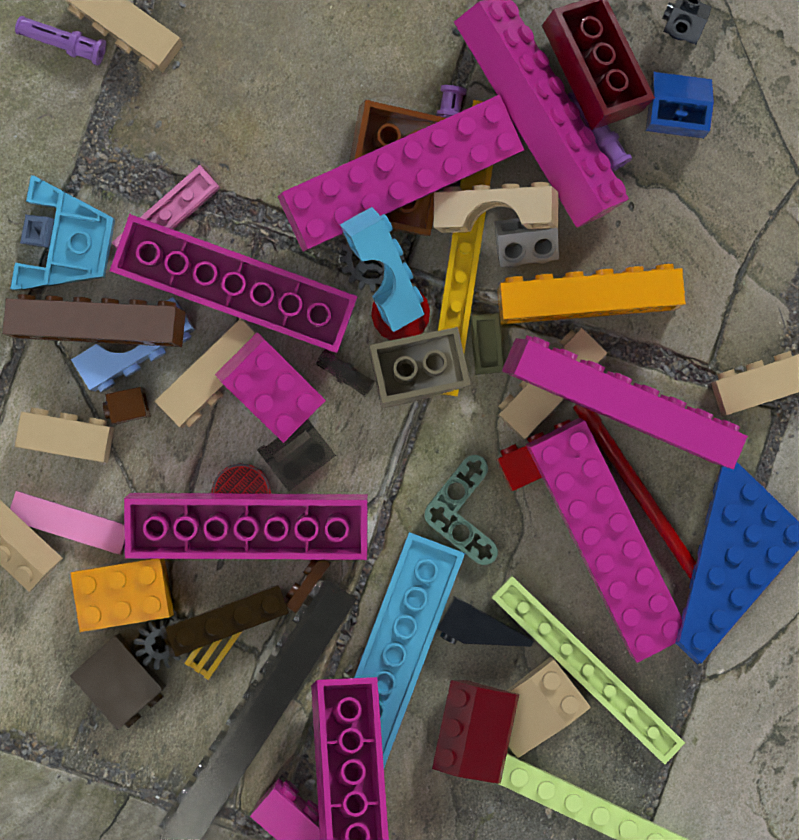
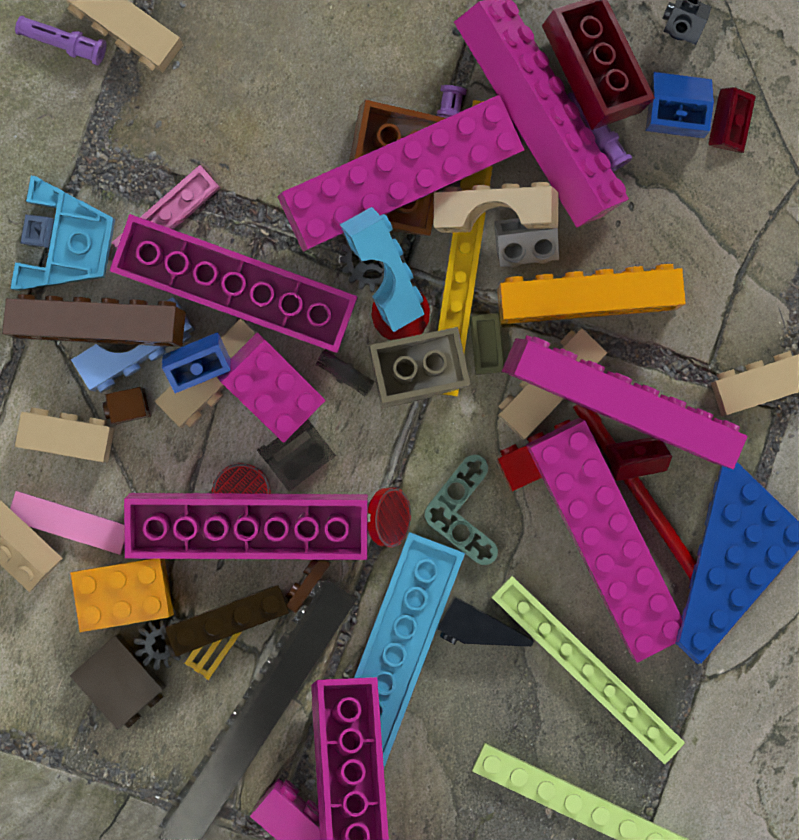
dark red slope [432,680,520,784] -> none
tan slope [506,656,591,758] -> none
none -> blue brick [162,332,231,394]
none -> red tile [367,487,411,548]
none -> dark red slope [606,437,673,481]
none -> dark red slope [708,87,756,153]

